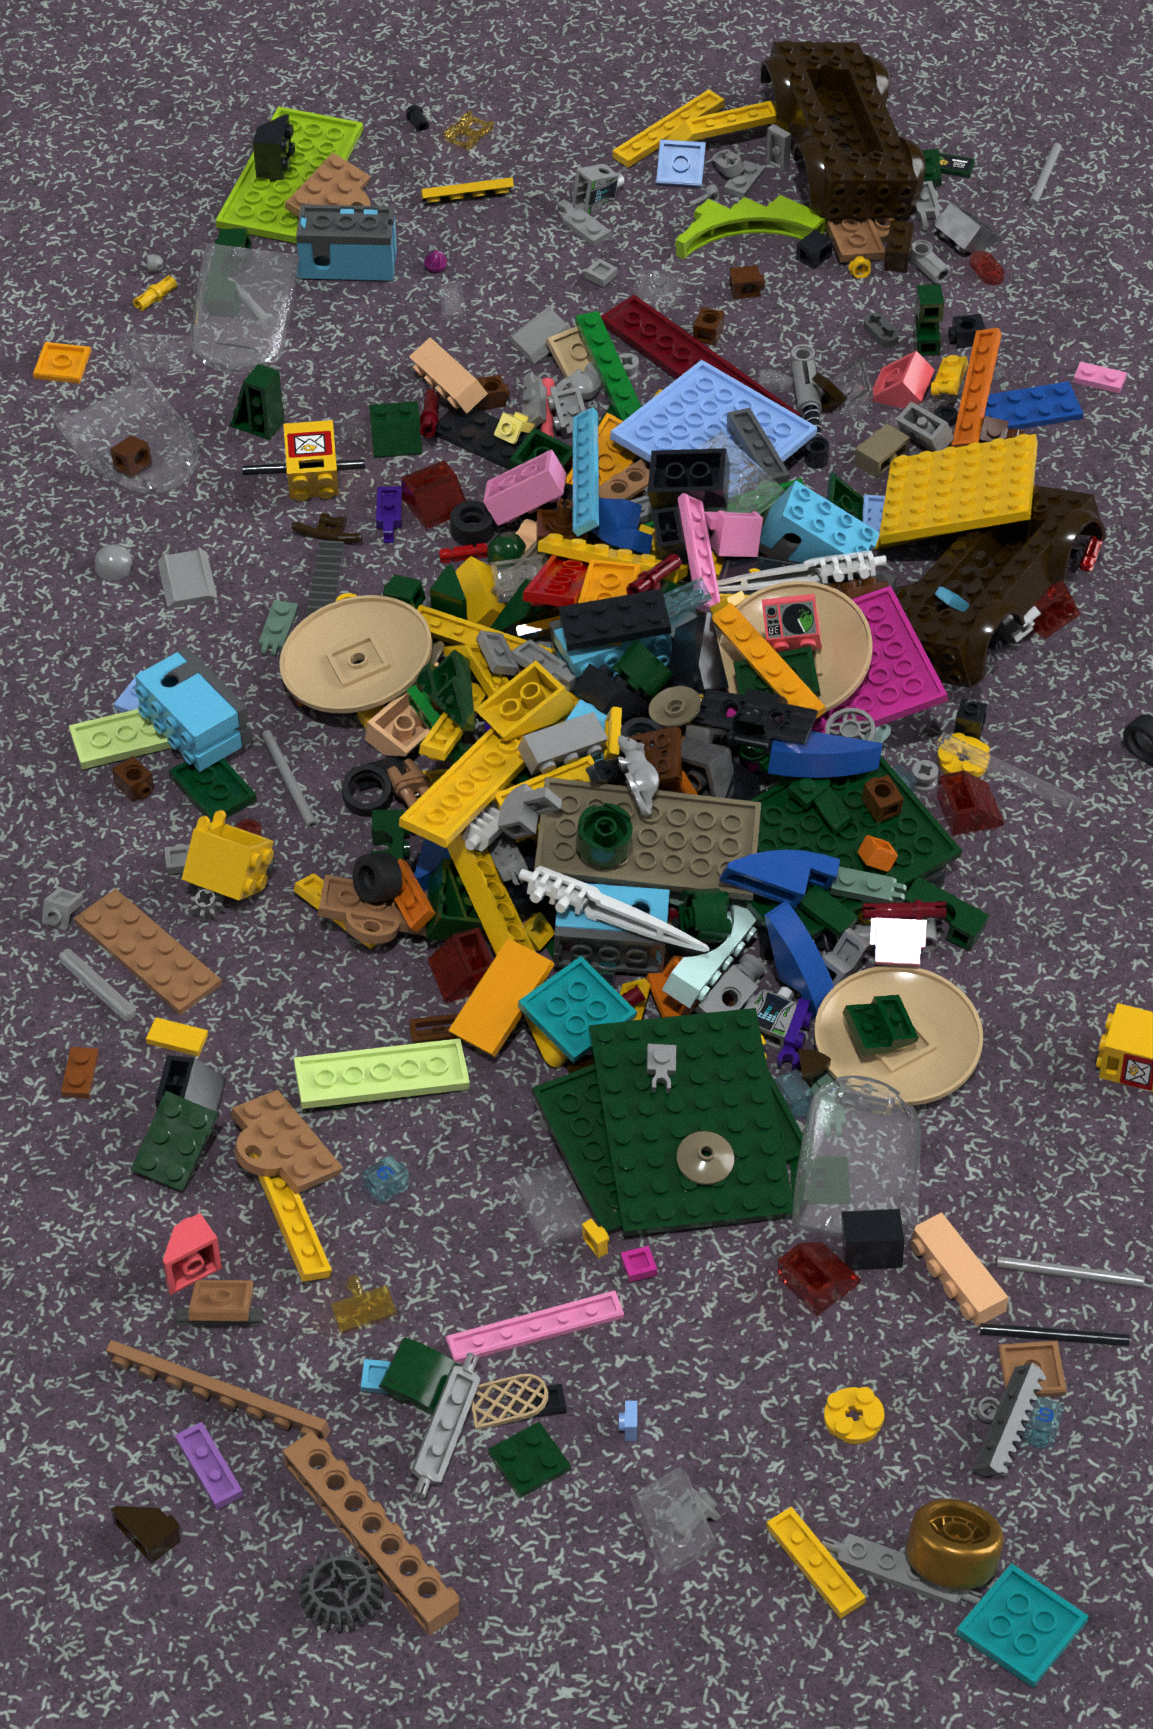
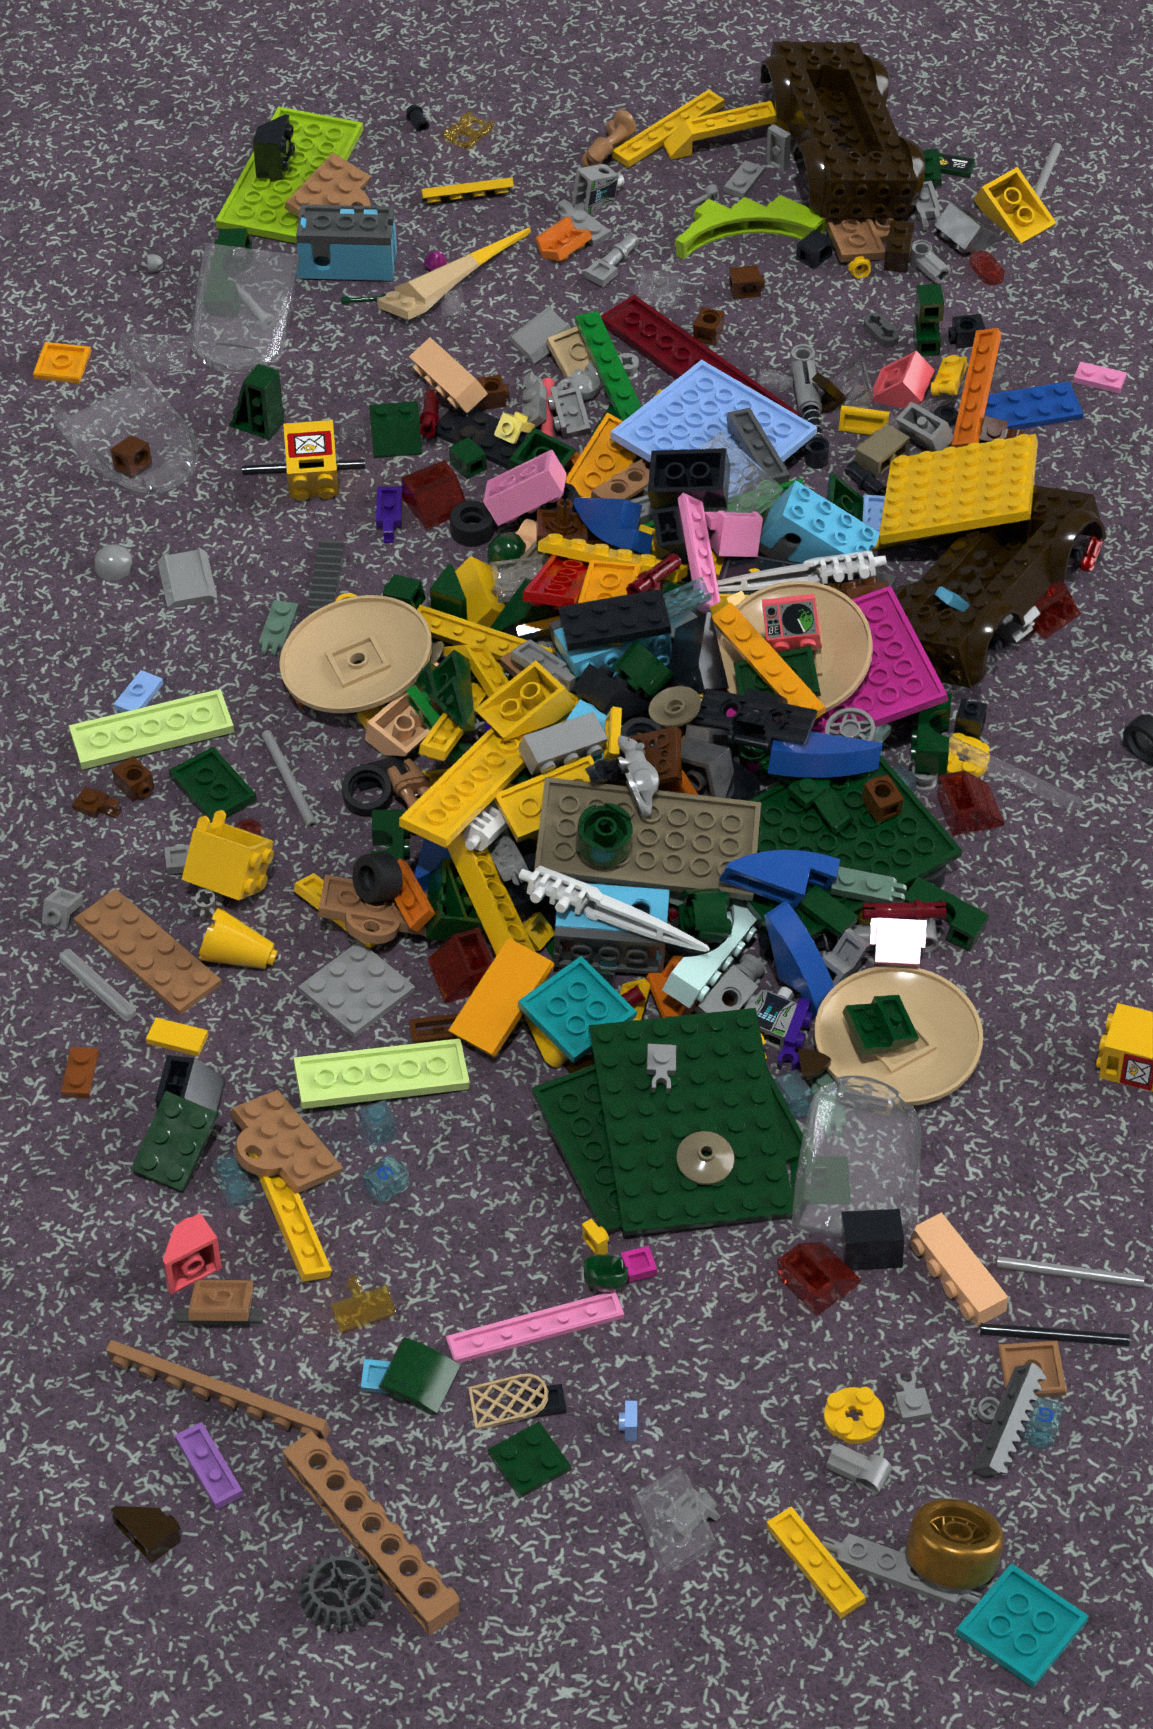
yellow pin [133,275,177,312] -> none
medium azure piece [135,647,251,772] -> none
dark brown piece [291,513,363,543] -> none
light grey plate [410,1352,481,1499] -> none
red axle [439,543,488,563] -> none
light grey plate [476,631,519,676] -> none
light grey brick [498,783,562,839] -> none
clear tile [509,1161,591,1250] -> none
medium azure tile [573,407,599,537] -> none
light blue plate [656,139,706,187] -> none
light grey beam [712,149,745,177] -> none
orange slope [858,835,898,872] -> none
none -> reddish brown plate [72,787,122,819]
none -> yellow cone [199,908,278,969]
none -> clear light blue plate [212,1154,256,1210]
none -> light grey plate [298,941,416,1038]
none -> dark green hinge [341,293,386,305]
none -> clear light blue brick [359,1100,398,1148]
none -> tan plate [377,227,531,320]
none -> dark green brick [449,437,487,480]
none -> orange bracket [535,216,592,262]
none -> medium nougat piece [581,109,636,167]
none -> dark green hair [584,1255,628,1293]
none -> light grey pin [601,233,639,266]
none -> light grey piece [826,1443,892,1496]
none -> yellow tile [838,405,890,436]
none -> black pin [845,461,887,496]
none -> light grey plate [895,1371,932,1423]
none -> dark green arch [910,693,951,774]
none -> yellow slope [973,167,1056,244]

